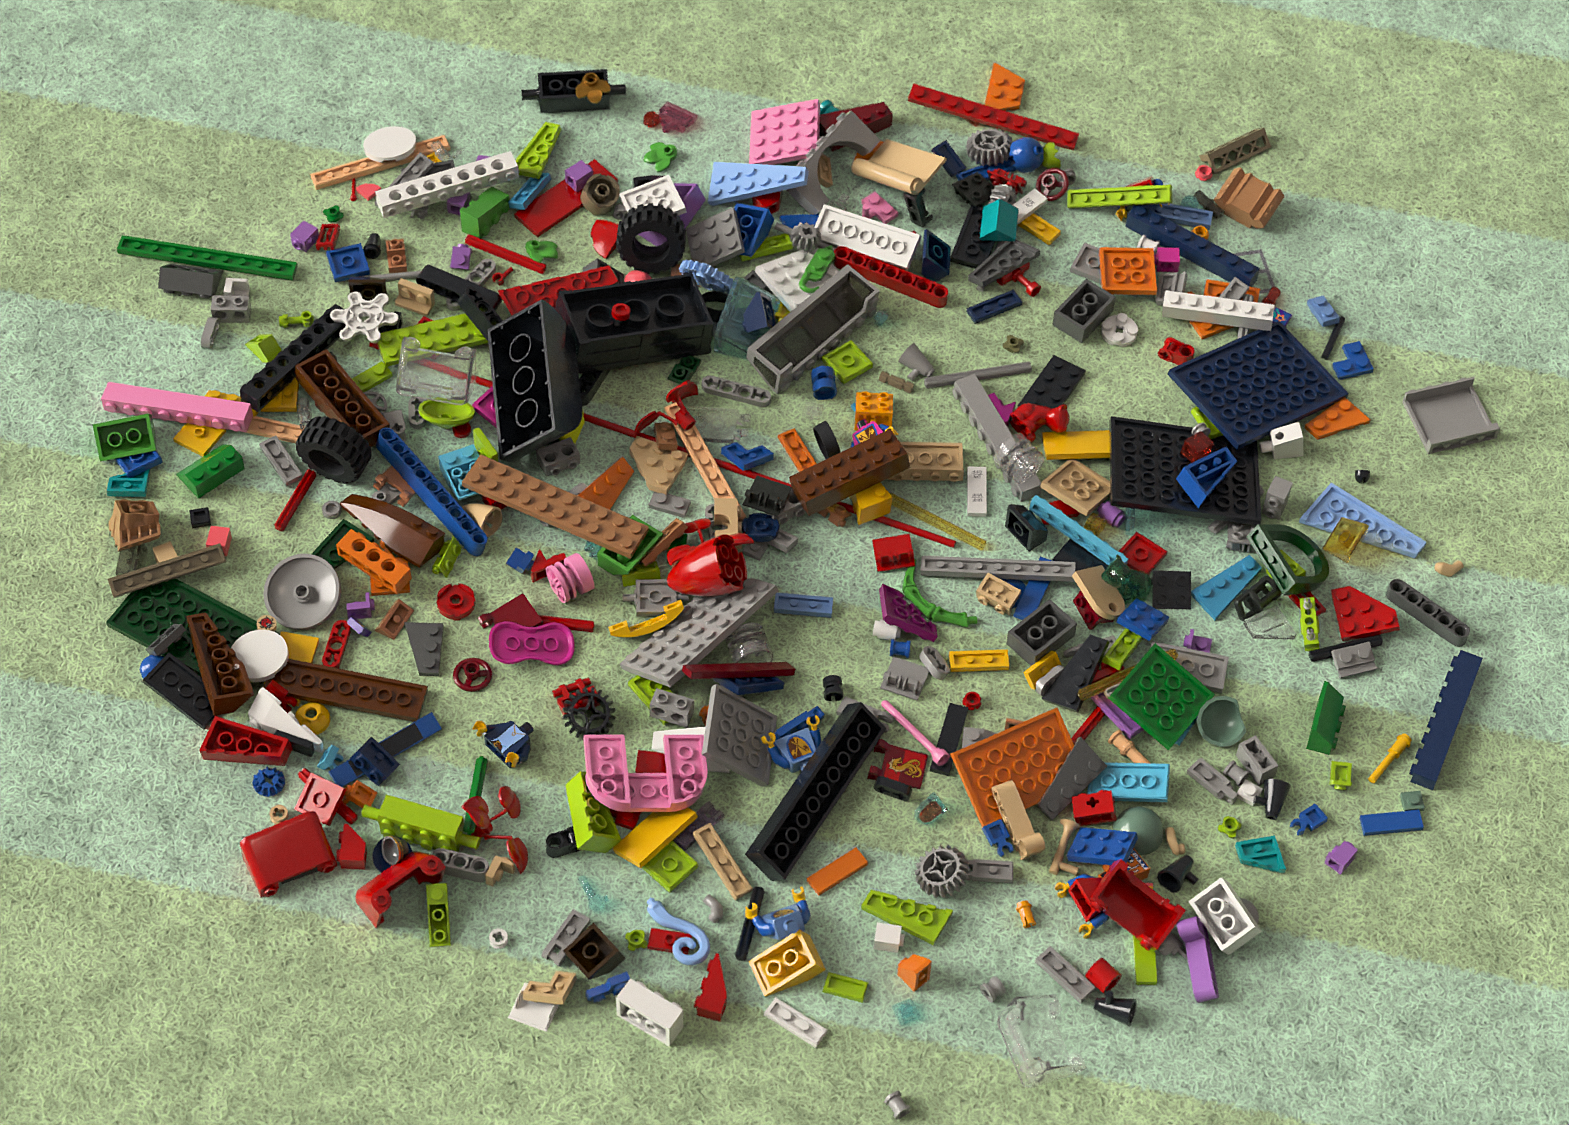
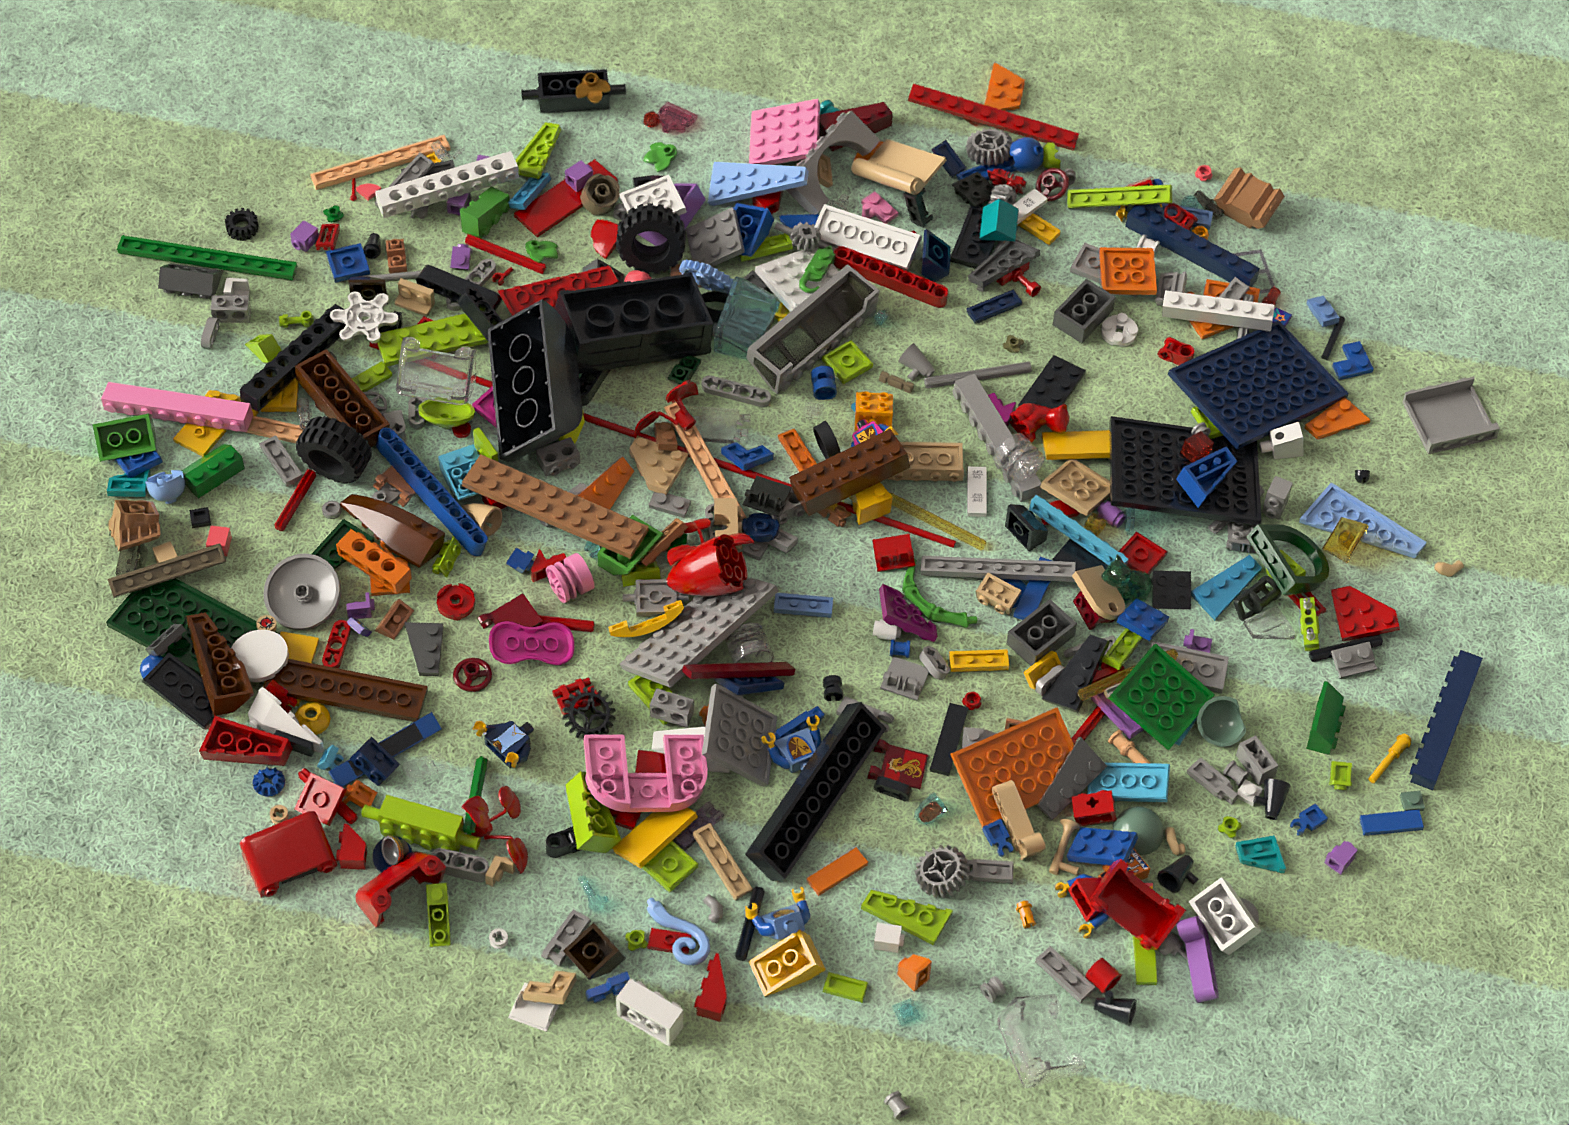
white tile [363,126,416,163] -> none
red tile [612,303,631,321] -> none
dark blue slope [742,291,777,336] -> none
white tile [764,997,828,1048] -> none
bright pink piece [881,700,950,766] -> none
dark pink brick [1154,247,1180,272] -> none
dark tan fence [1199,128,1271,174] -> none
dark grey beam [1386,579,1470,647] -> none
none -> light blue cylinder [146,470,185,504]
none -> black tyre [225,208,259,241]
none -> red piece [1163,203,1198,230]

